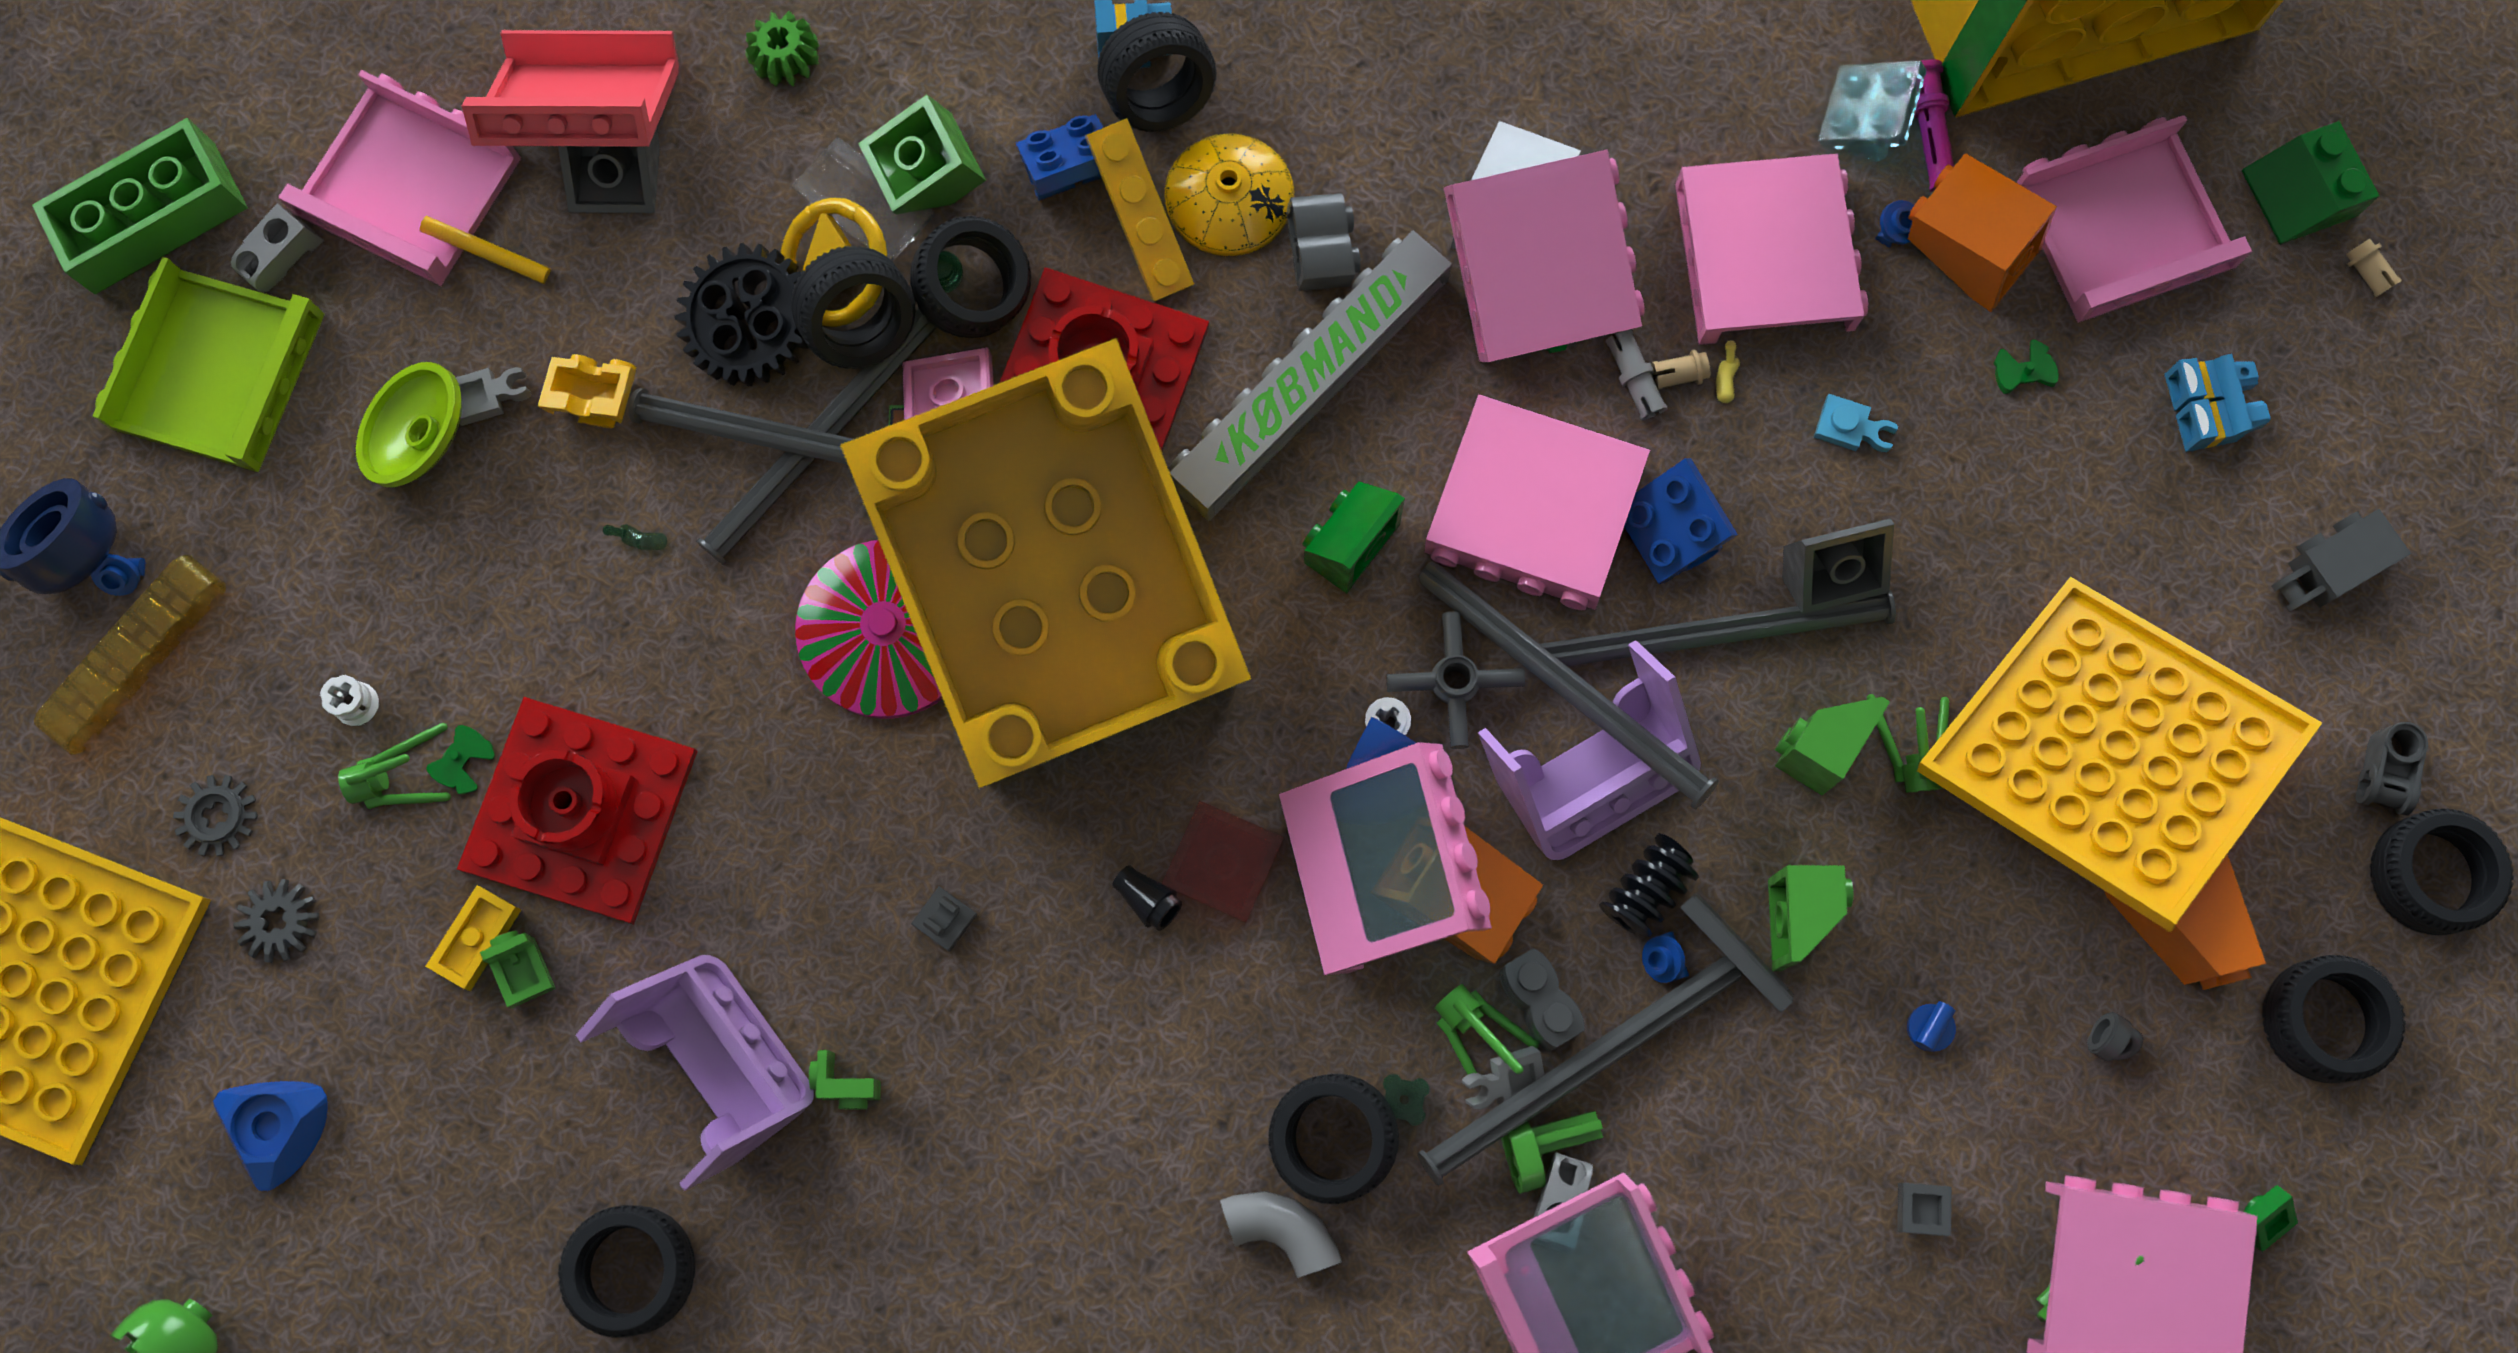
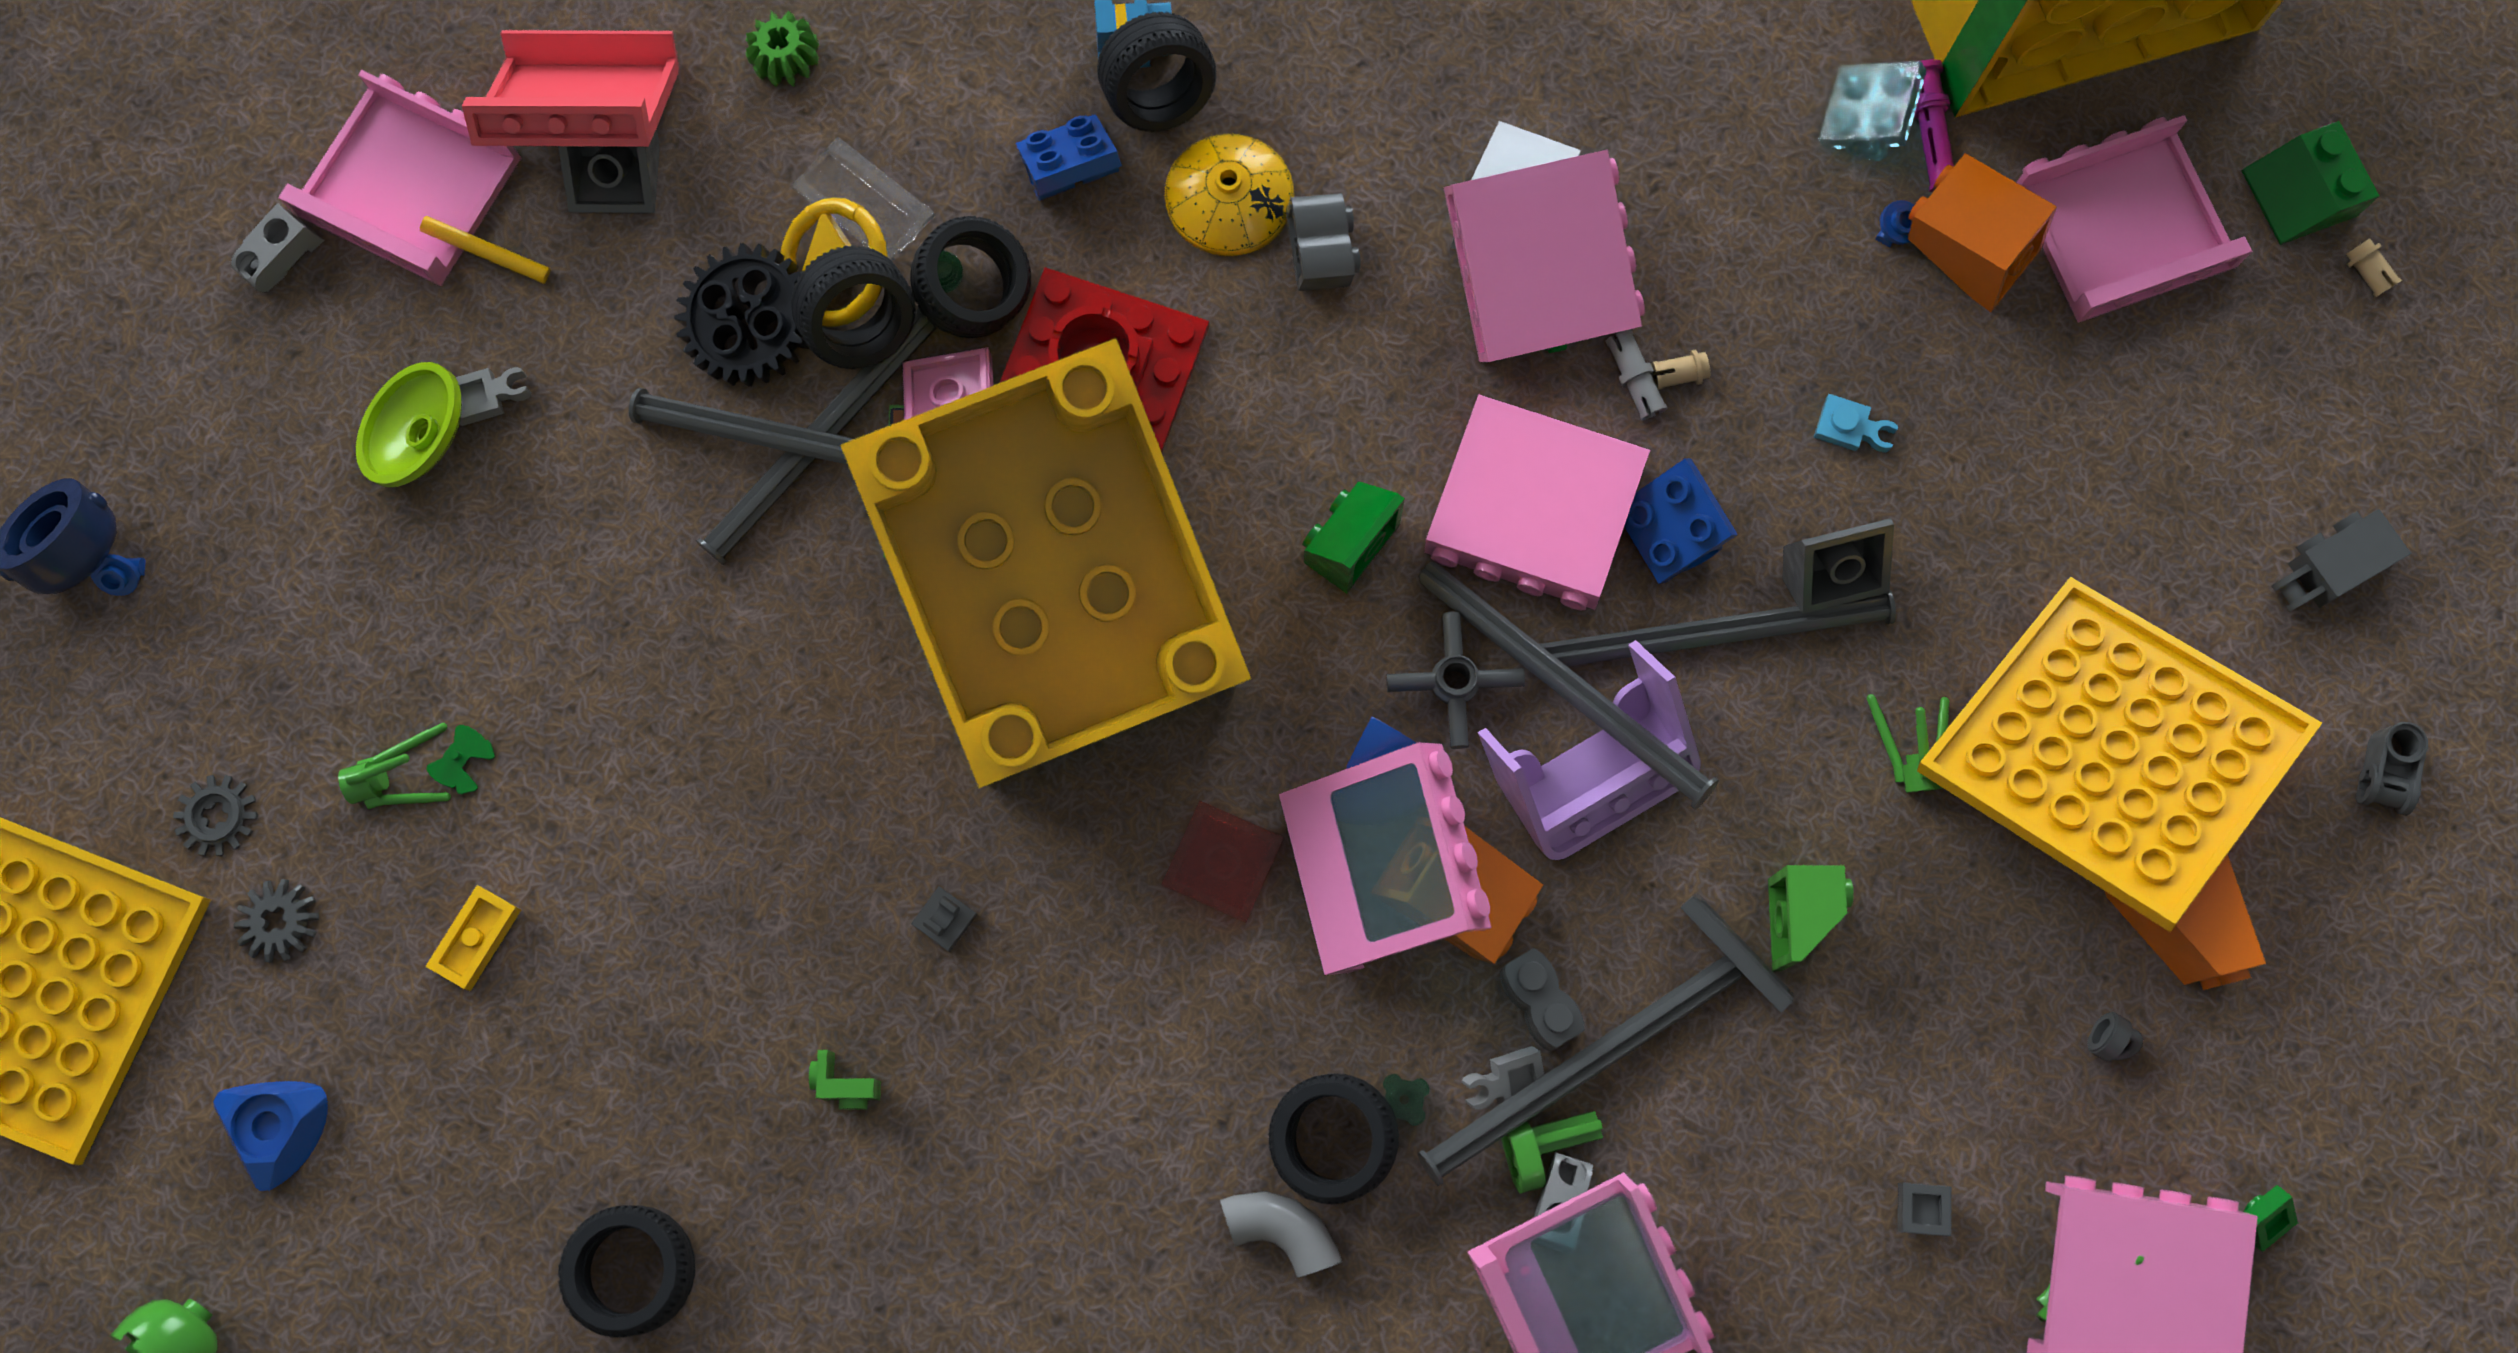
bright green brick [32,118,248,295] -> none
clear yellow beam [34,555,226,755] -> none
lime panel [92,257,325,472] -> none
white bush [320,675,379,726] -> none
red piece [457,697,698,925] -> none
bright green bracket [480,930,556,1009] -> none
yellow cylinder [538,354,636,428] -> none
lavender windscreen [576,955,814,1191] -> none
clear green piece [603,524,668,550] -> none
dish [795,540,943,719] -> none
bright green slope [858,94,986,215] -> none
yellow plate [1085,118,1194,301] -> none
black cone [1112,865,1182,931] -> none
light grey brick [1169,230,1452,522] -> none
white bush [1365,697,1411,735] -> none
bright green plant [1435,984,1539,1075] -> none
black piece [1599,833,1699,937] -> none
blue plate [1642,931,1689,983] -> none
bright pink panel [1675,154,1868,345] -> none
light yellow piece [1715,340,1740,403] -> none
bright green slope [1775,697,1890,795] -> none
blue plate [1907,1001,1956,1052] -> none
green piece [1993,339,2059,394] -> none
dark azure hips [2164,354,2271,452] -> none
black tyre [2262,955,2406,1083] -> none
black tyre [2370,809,2514,936] -> none

